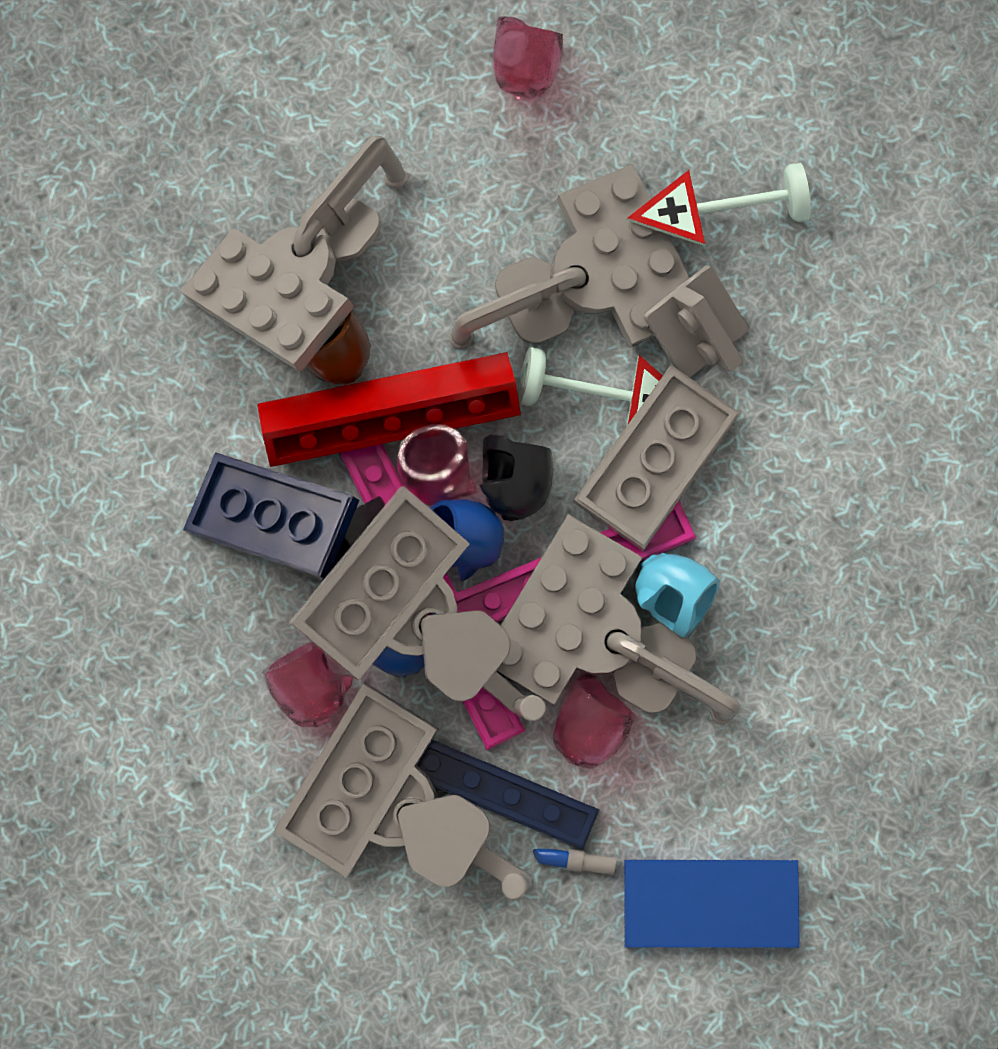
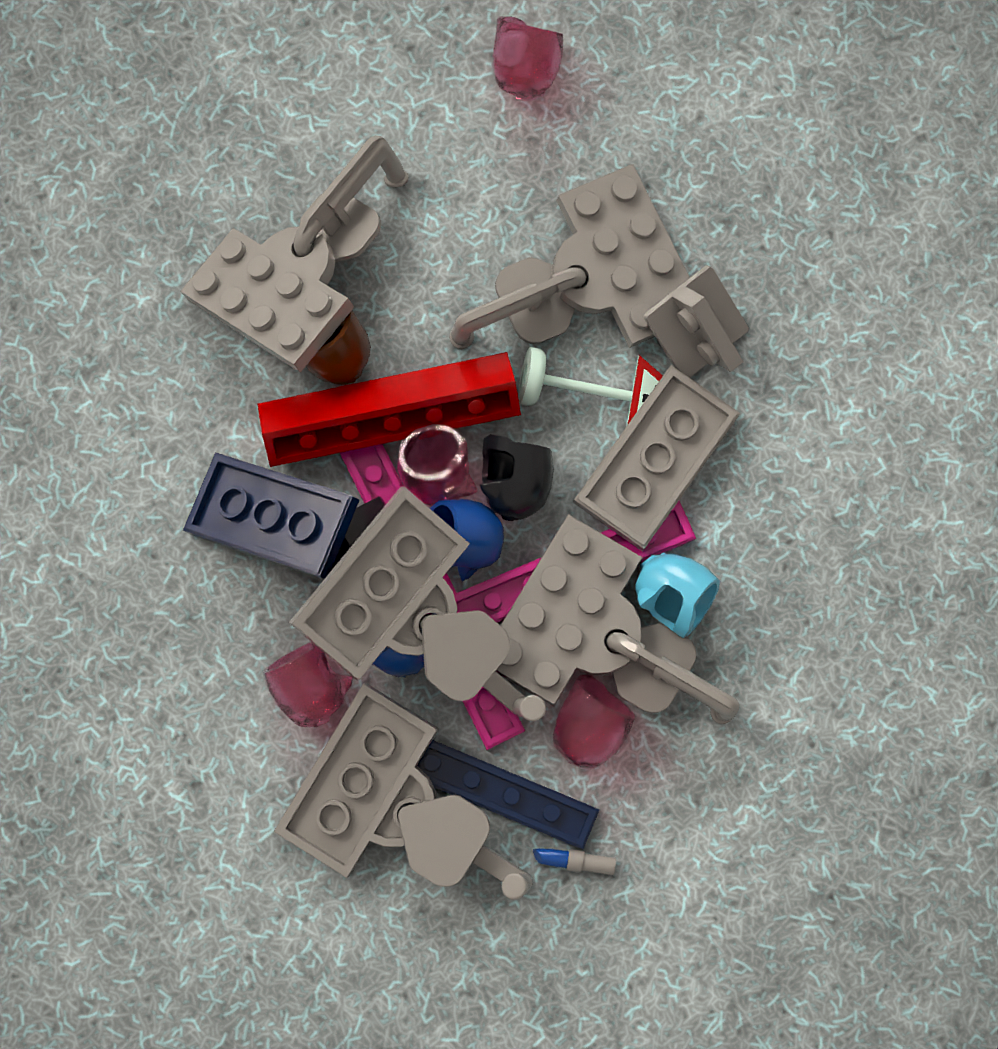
blue tile [624,860,800,948] -> none
light aqua piece [627,162,811,246] -> none

